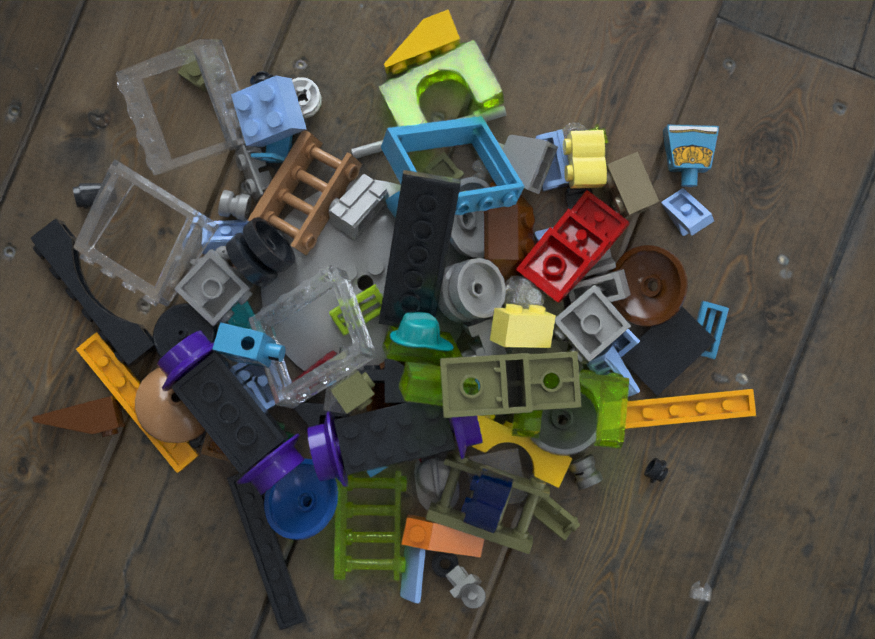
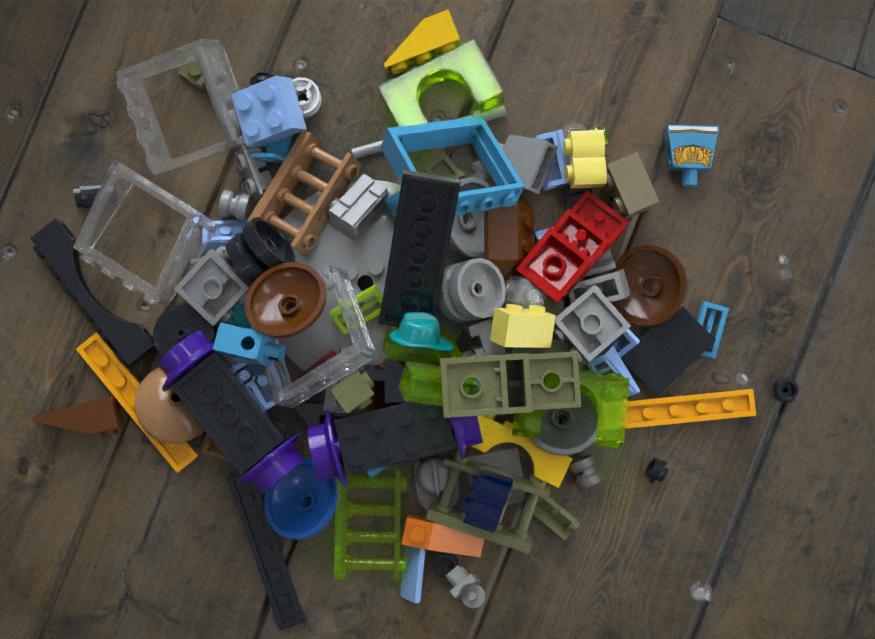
light blue slope [661,188,714,236] -> none
none -> reddish brown dish [245,262,327,338]
none -> black plate [772,377,799,403]

